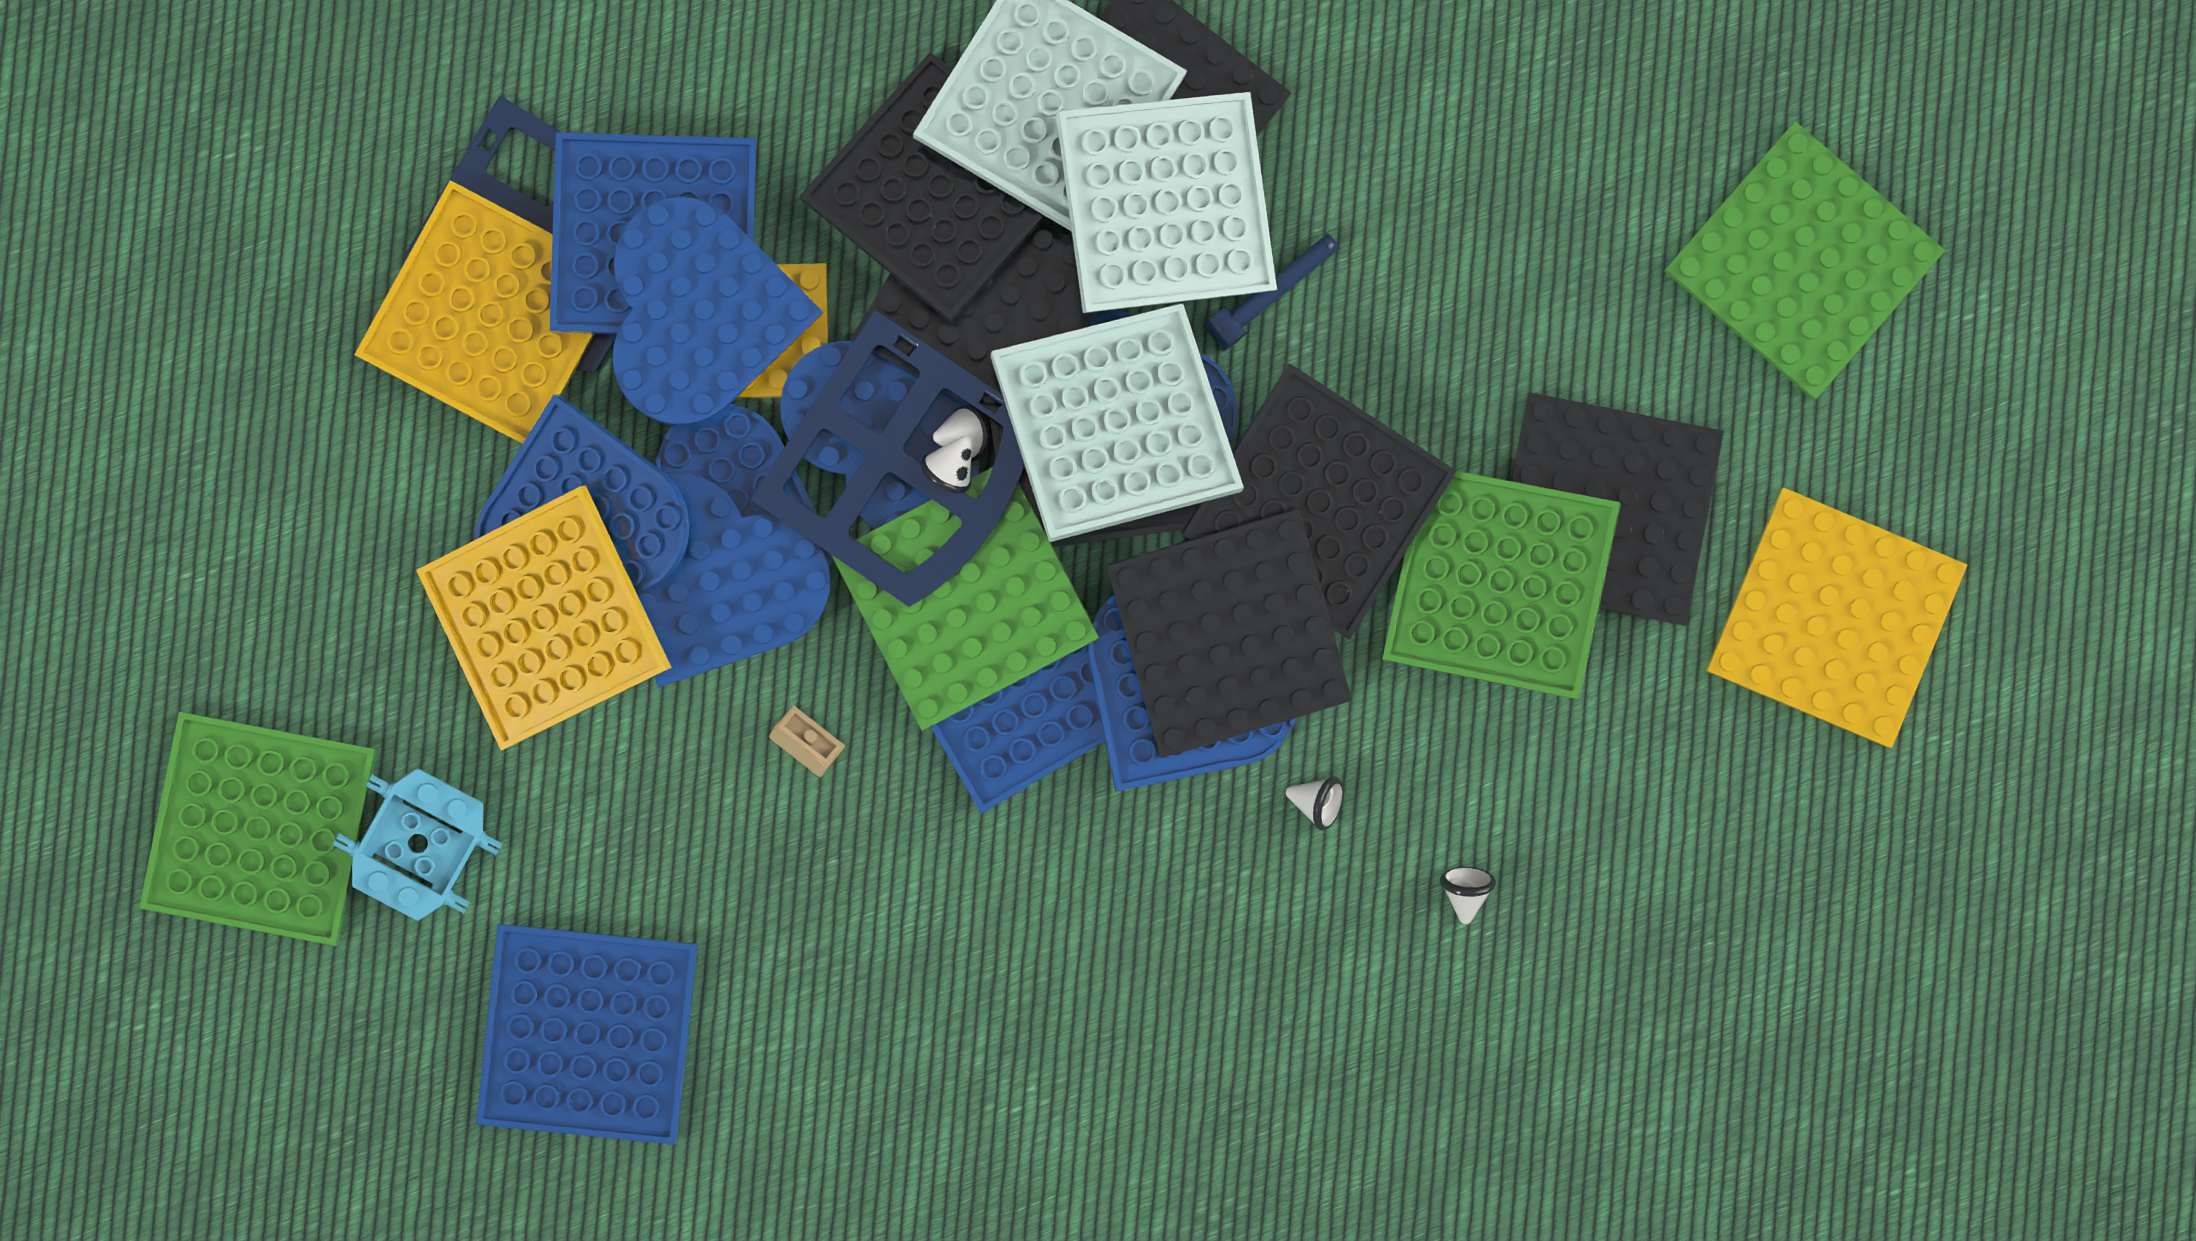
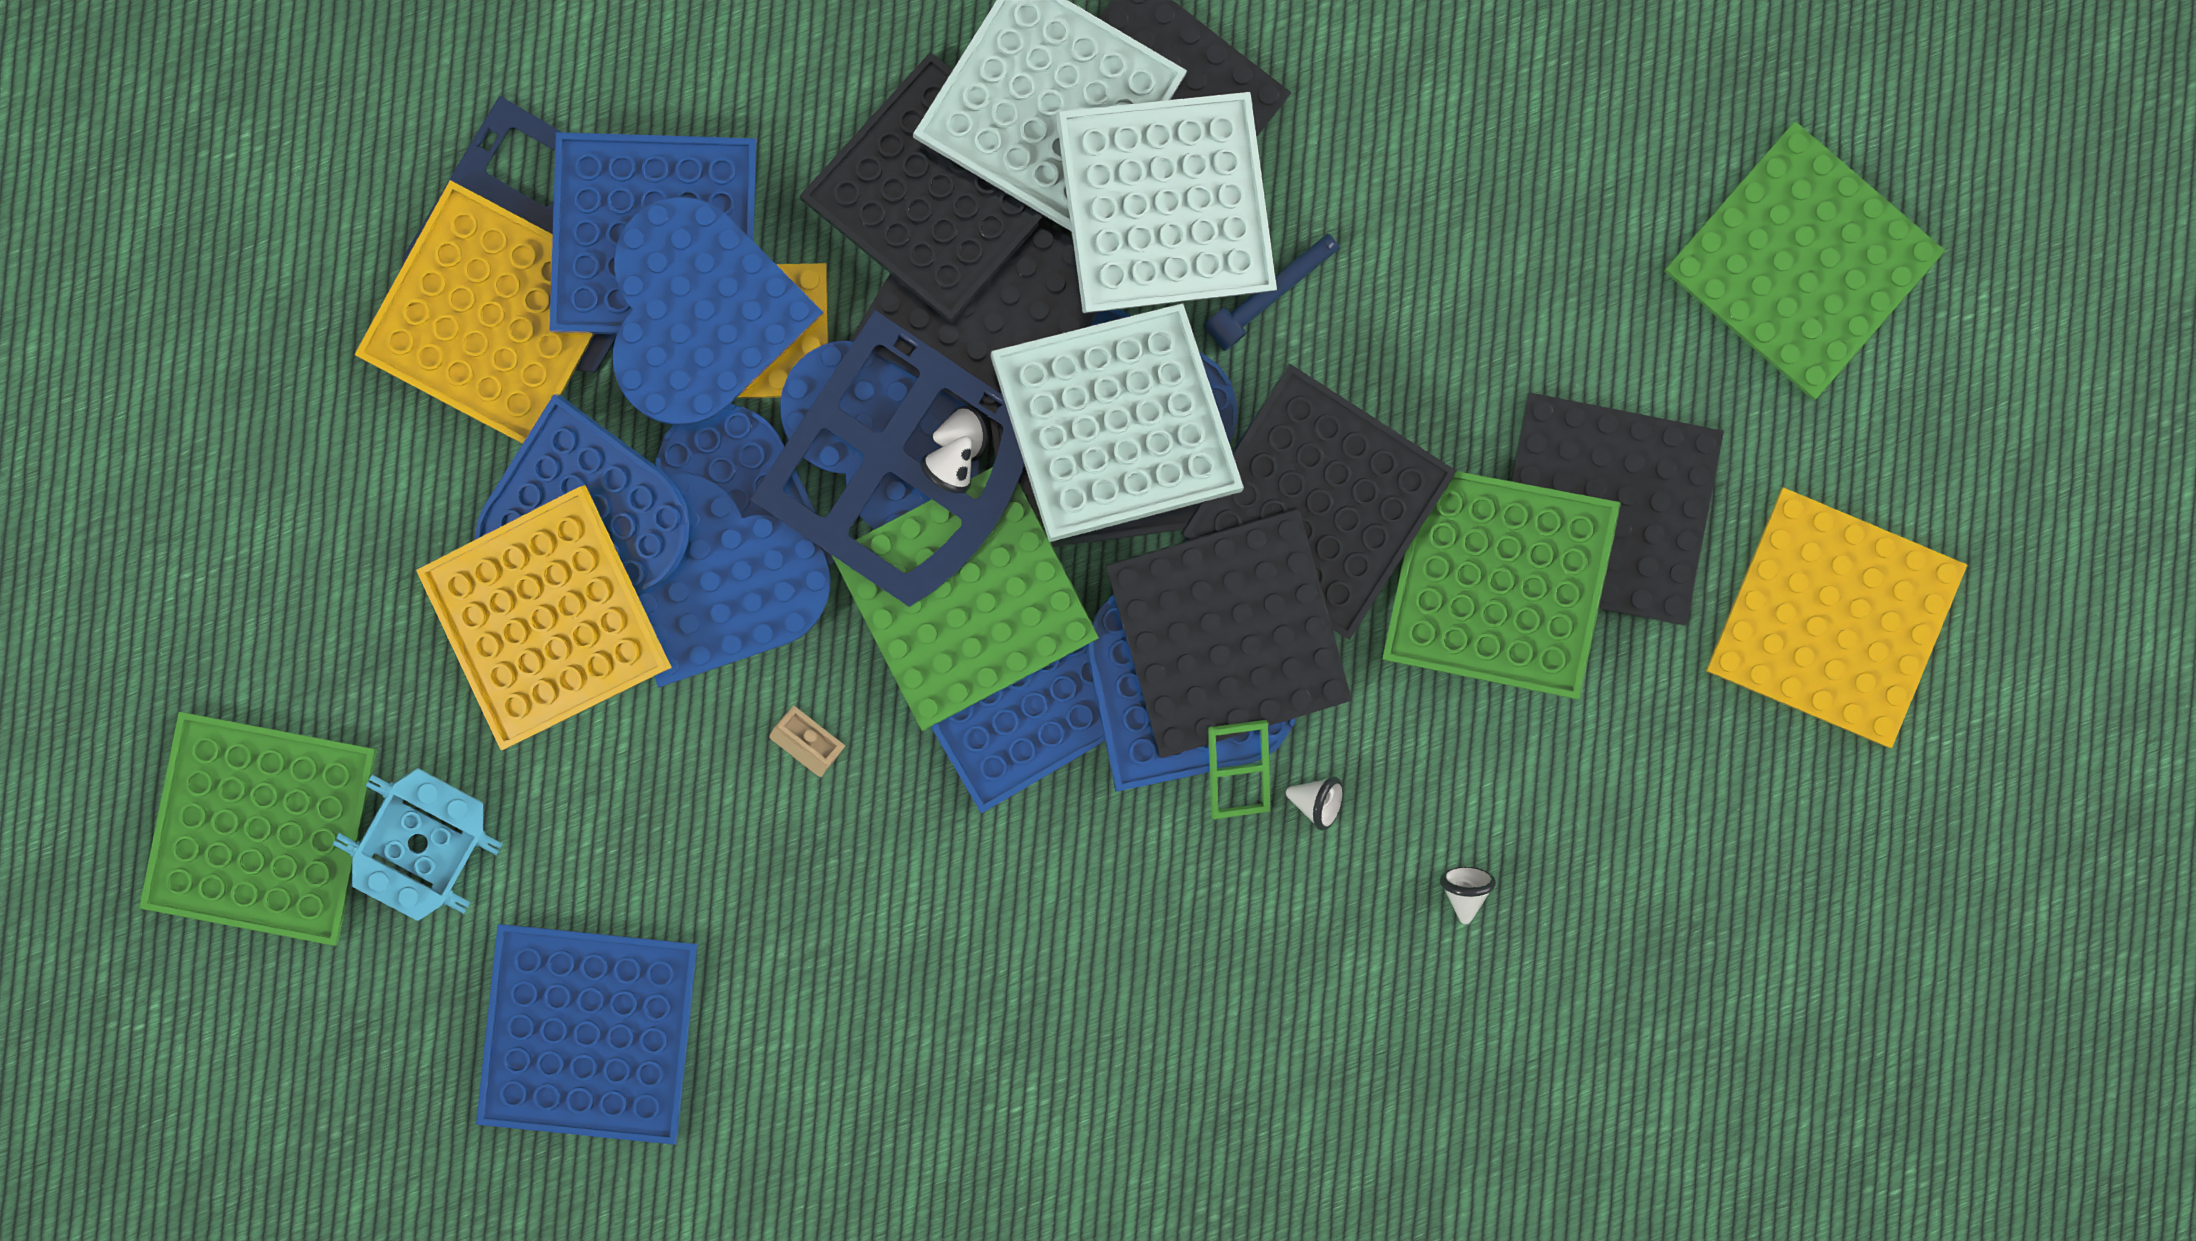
none -> bright green window [1208,720,1270,820]

